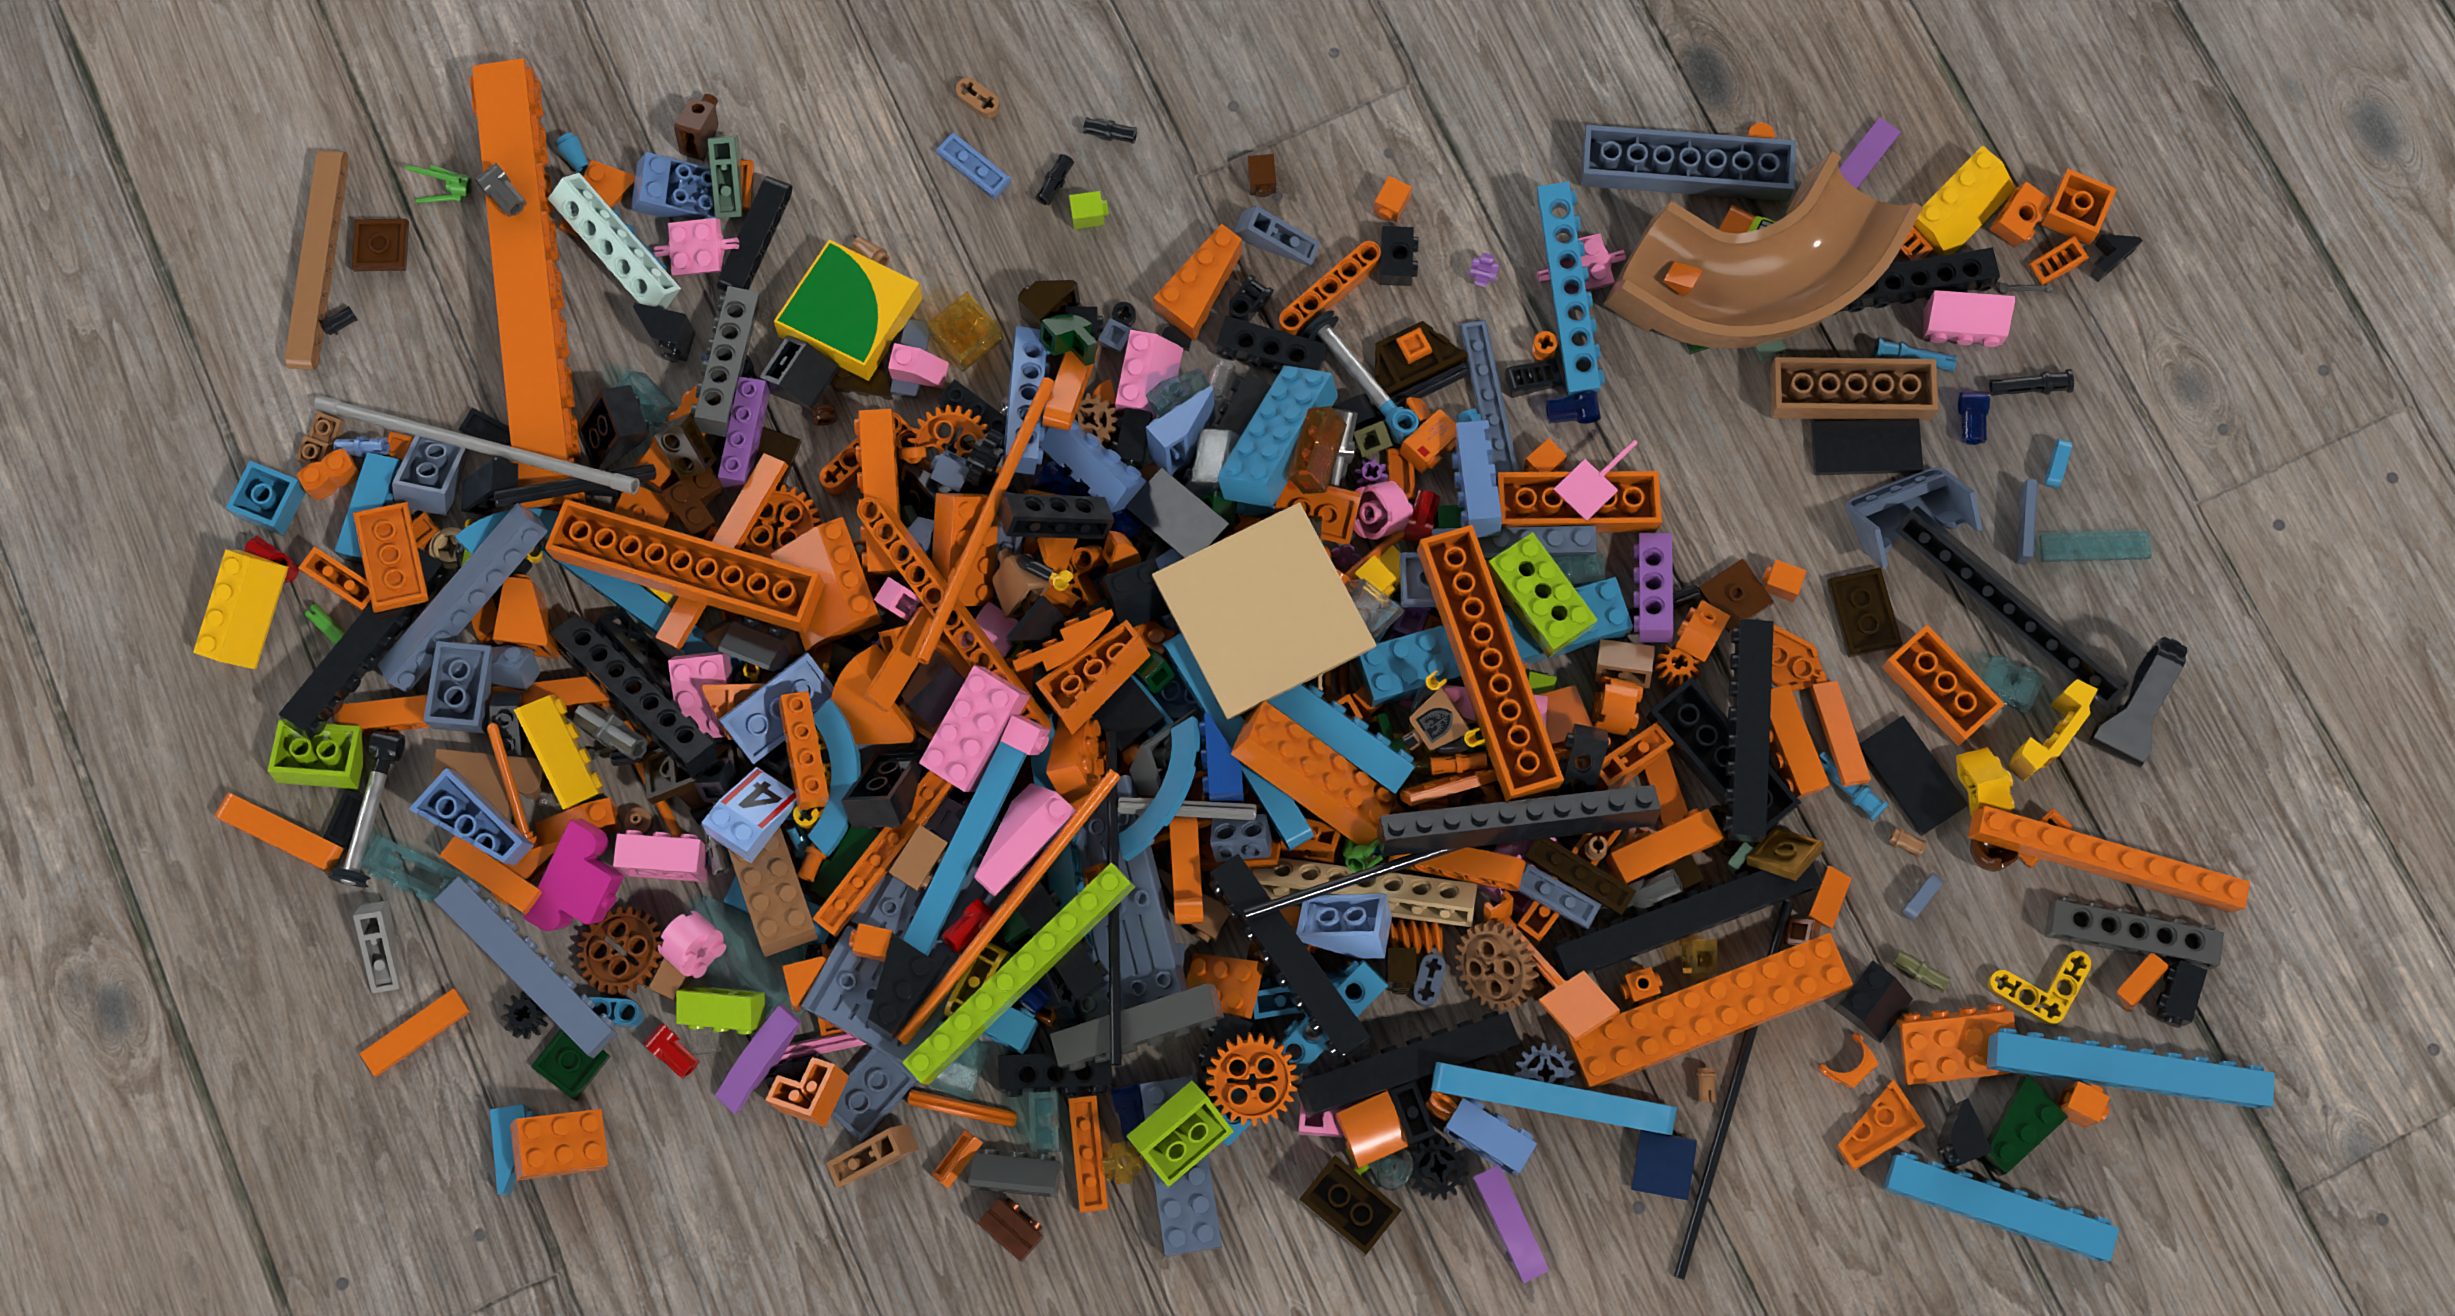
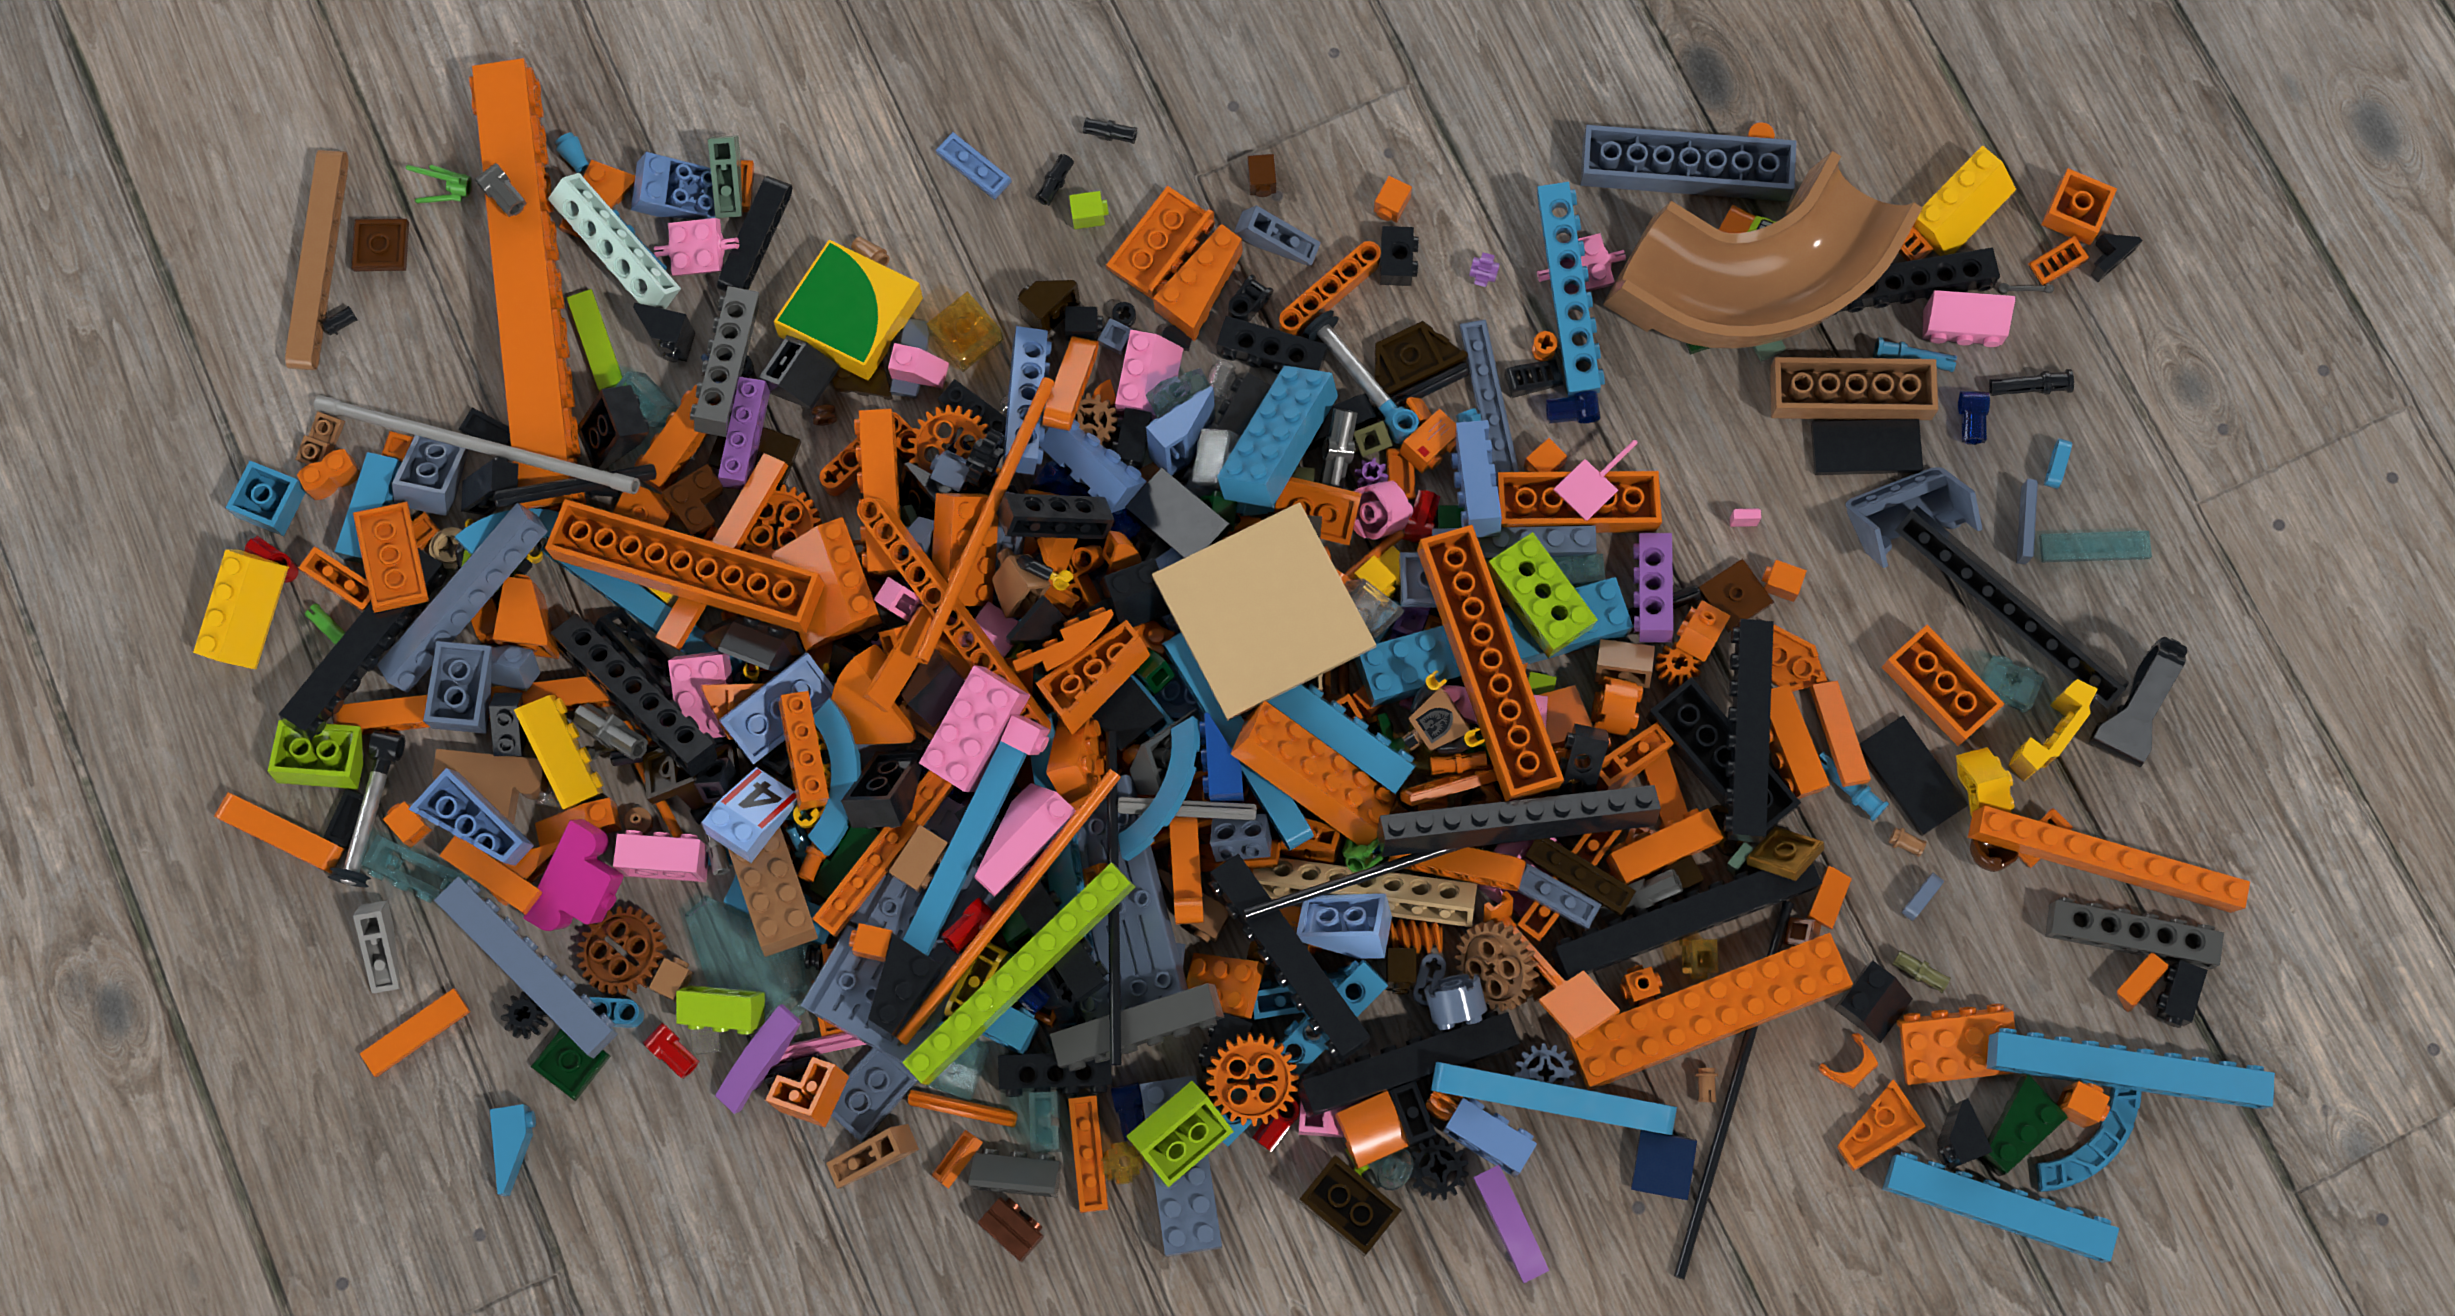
medium blue pin [333,436,390,458] -> none
orange piece [487,723,540,849] -> none
orange brick [510,1109,608,1181] -> none
dark brown brick [654,414,716,480] -> none
bright pink brick [658,911,726,978] -> none
reddish brown torso [674,94,719,161] -> none
orange slope [783,956,827,1013] -> none
orange tile [899,446,927,464] -> none
medium nougat beam [956,78,1000,119] -> none
dark green brick [1039,314,1098,366] -> none
clear orange brick [1287,406,1347,494] -> none
medium lavender plant [1331,544,1361,572] -> none
orange tile [1396,327,1432,364] -> none
medium nougat pin [1584,836,1608,861] -> none
orange slope [1662,261,1702,297] -> none
dark brown tile [1827,567,1903,658] -> none
medium lavender tile [1839,117,1901,189] -> none
yellow beam [1987,951,2091,1025] -> none
orange brick [1989,181,2051,247] -> none
none -> orange brick [383,801,432,848]
none -> lime tile [567,289,625,392]
none -> orange bracket [1106,185,1215,300]
none -> red piece [1252,1100,1300,1152]
none -> sand blue brick [1424,974,1487,1030]
none -> bright pink tile [1730,509,1761,527]
none -> dark azure tile [2036,1087,2141,1192]

